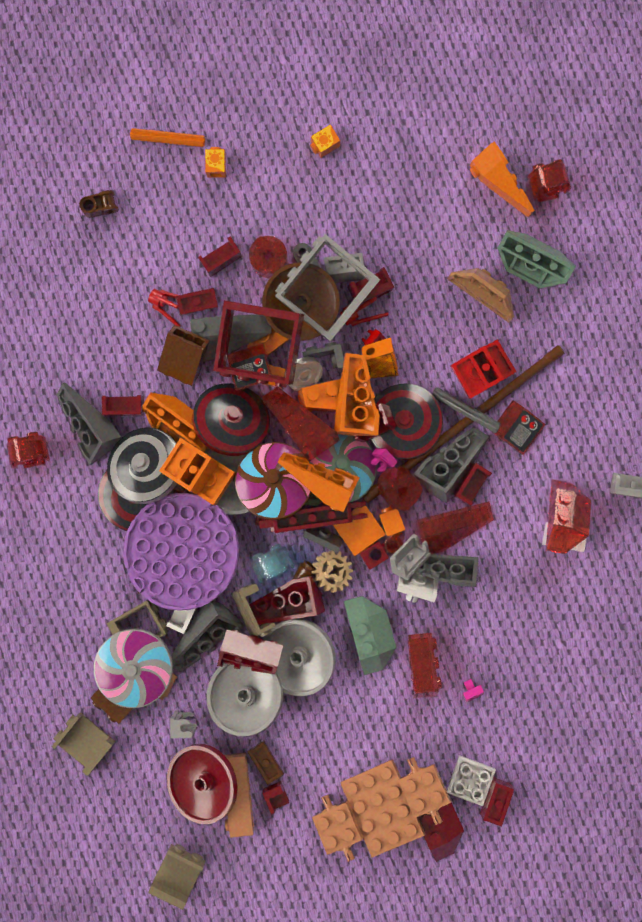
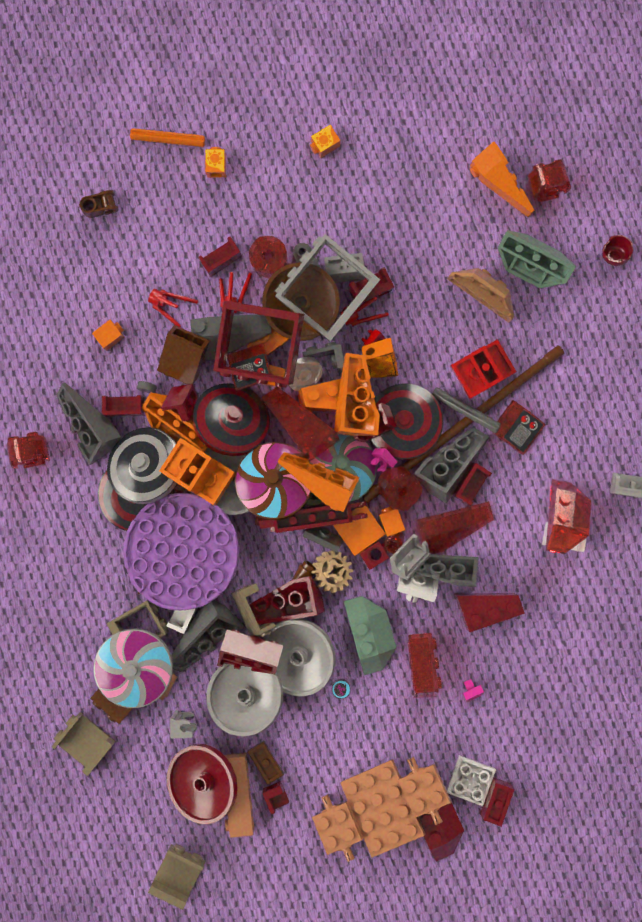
dark red panel [176,288,218,316] -> none
clear light blue brick [251,544,295,584] -> none
none -> orange brick [92,320,125,351]
none -> dark grey tile [136,381,157,393]
none -> dark red panel [161,384,198,422]
none -> red plant [219,272,252,314]
none -> clear smoke tile [331,679,351,699]
none -> dark red wedge [454,593,525,632]
none -> dark red hair [602,235,634,267]

